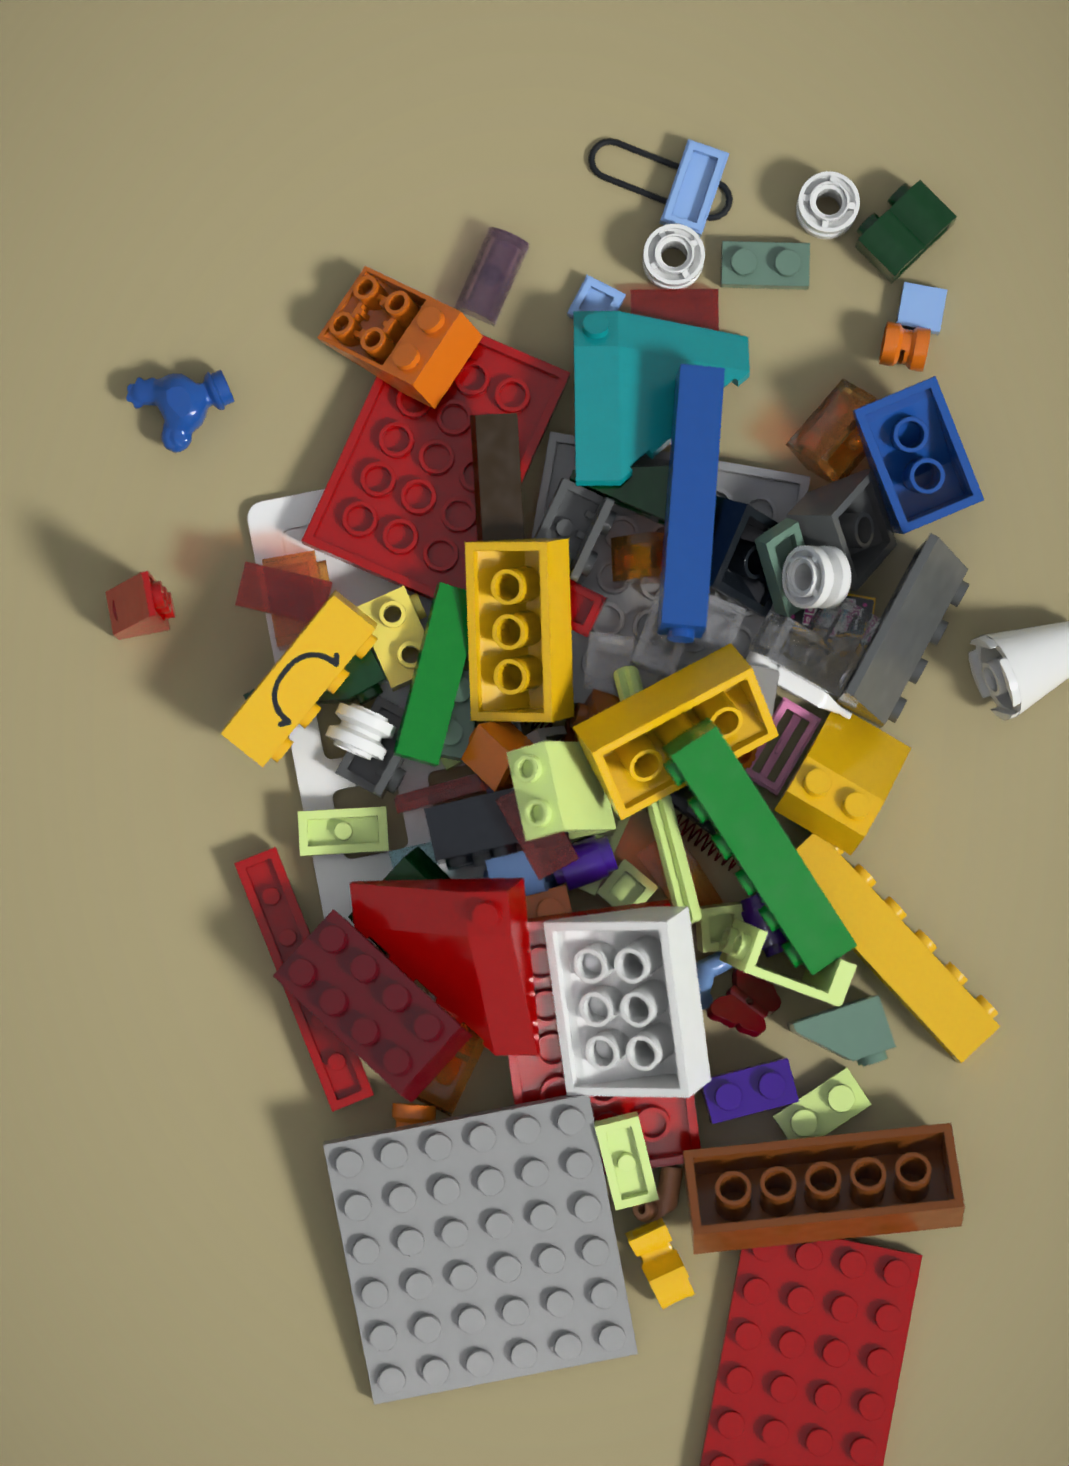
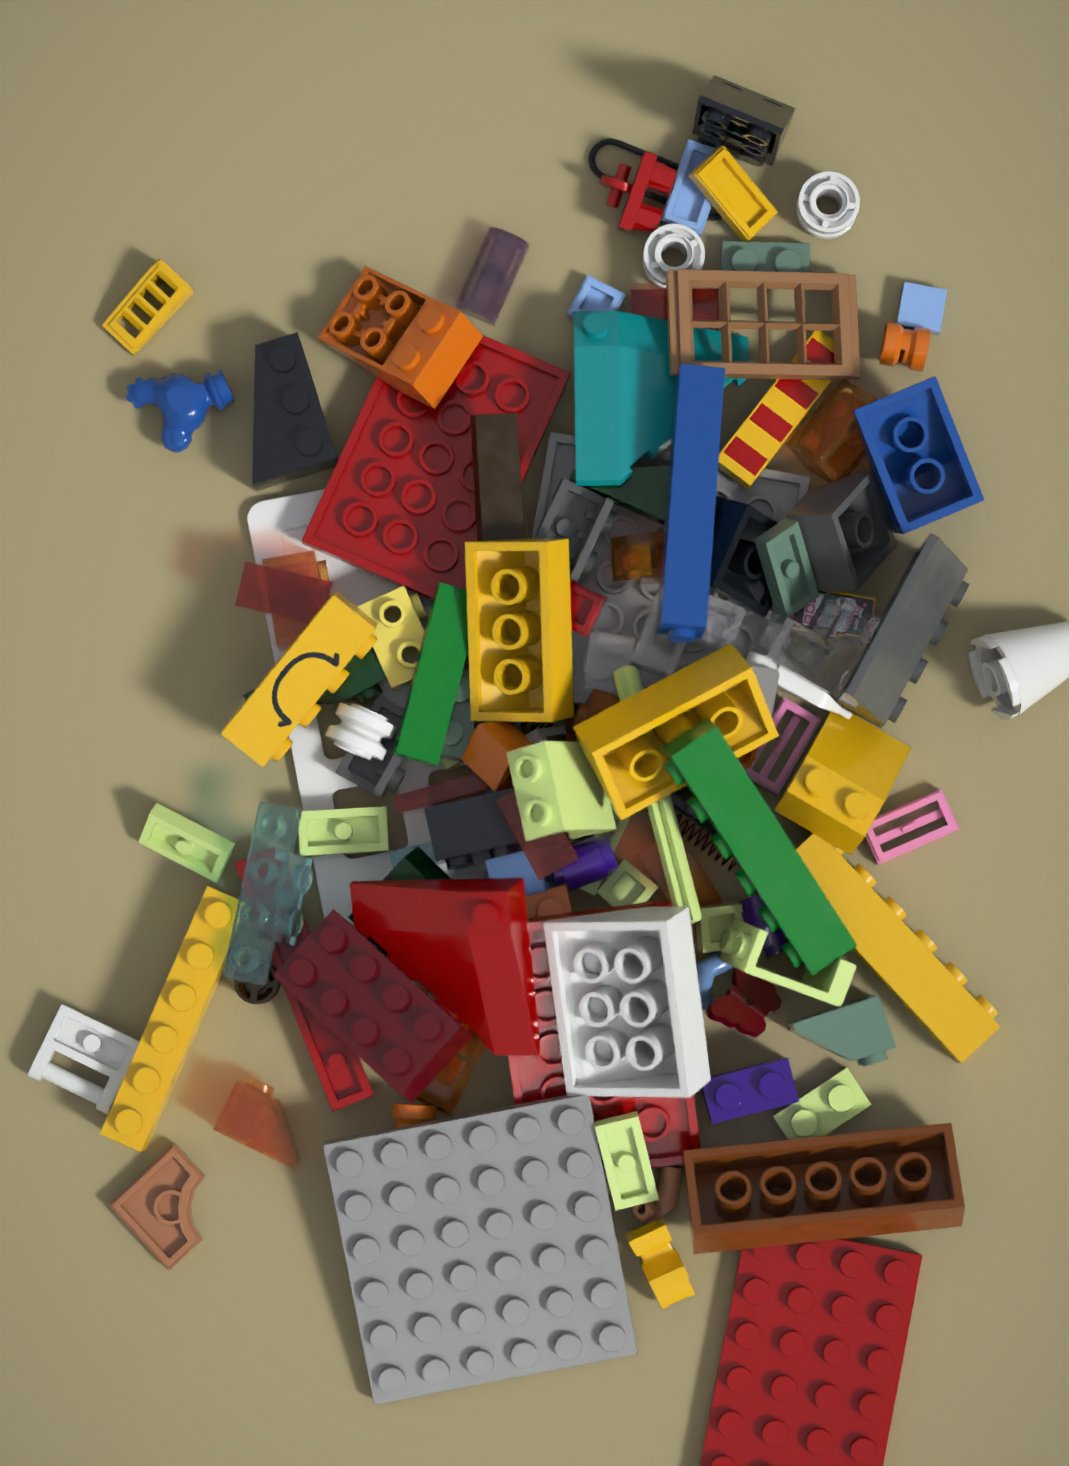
red slope [105,571,176,640] -> none
white wheel [782,545,851,609] -> none
dark green brick [855,180,957,284] -> none
none -> white plate [28,1004,140,1115]
none -> yellow brick [100,886,251,1152]
none -> yellow slope [102,258,194,356]
none -> nougat tile [108,1144,205,1271]
none -> yellowish green plate [138,803,235,883]
none -> clear orange slope [213,1076,300,1169]
none -> clear light blue bracket [223,802,313,985]
none -> dark brown wheel [234,960,281,1004]
none -> black wedge [252,332,338,491]
none -> red hips [599,151,677,233]
none -> medium nougat piece [666,269,860,380]
none -> yellow tile [688,145,778,242]
none -> black slope [692,75,795,167]
none -> tile [718,330,835,490]
none -> bright pink tile [865,789,959,865]

